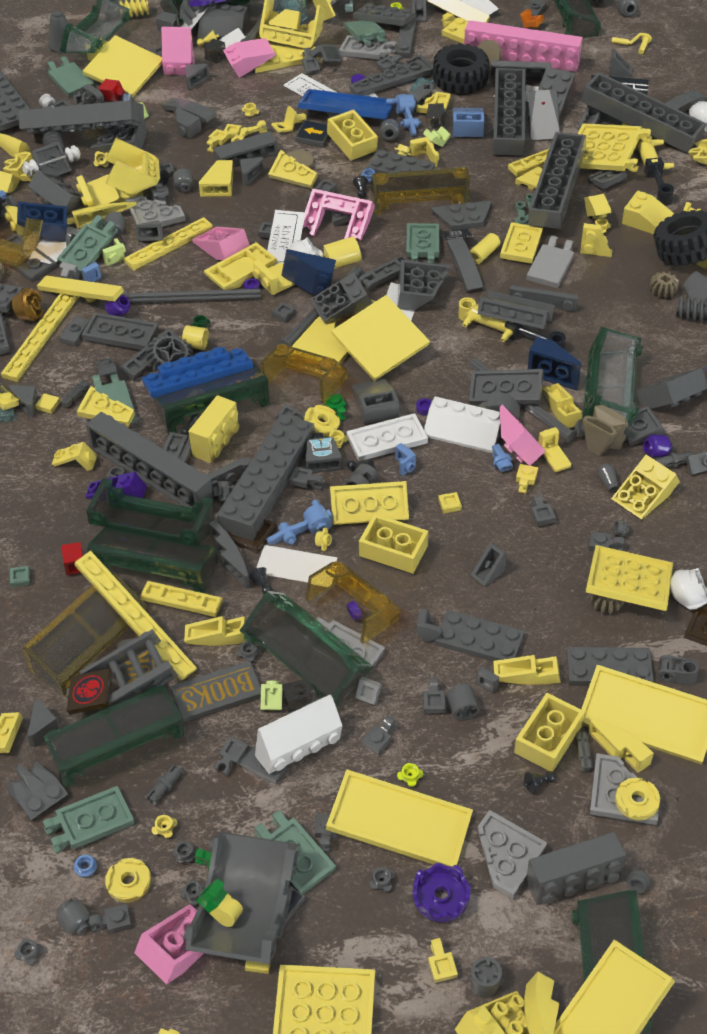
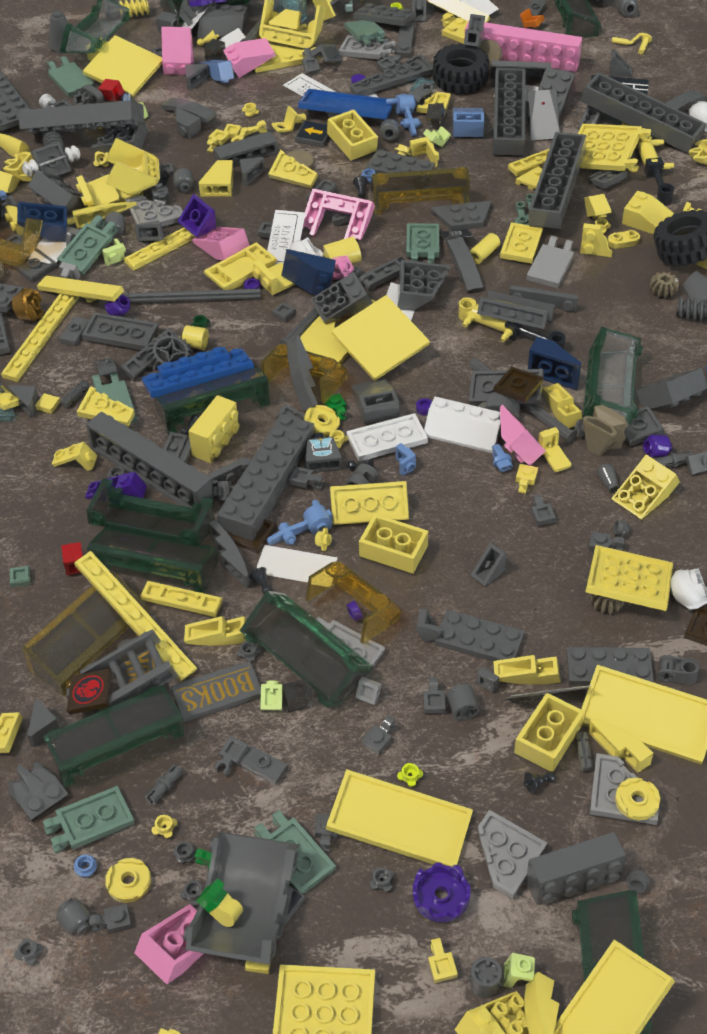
medium blue plate [81,262,101,282] -> none
white slope [255,695,342,774] -> none
light yellow tile [438,492,462,514] -> none
none -> dark purple slope [178,194,217,238]
none -> medium blue slope [199,60,234,83]
none -> dark grey slope [287,335,318,412]
none -> bright pink brick [332,255,354,280]
none -> dark grey brick [464,14,485,46]
none -> dark brown tile [493,366,543,403]
none -> yellowish green bracket [503,953,535,988]
none -> white sticker [506,685,592,699]
none -> light yellow plate [608,230,640,249]

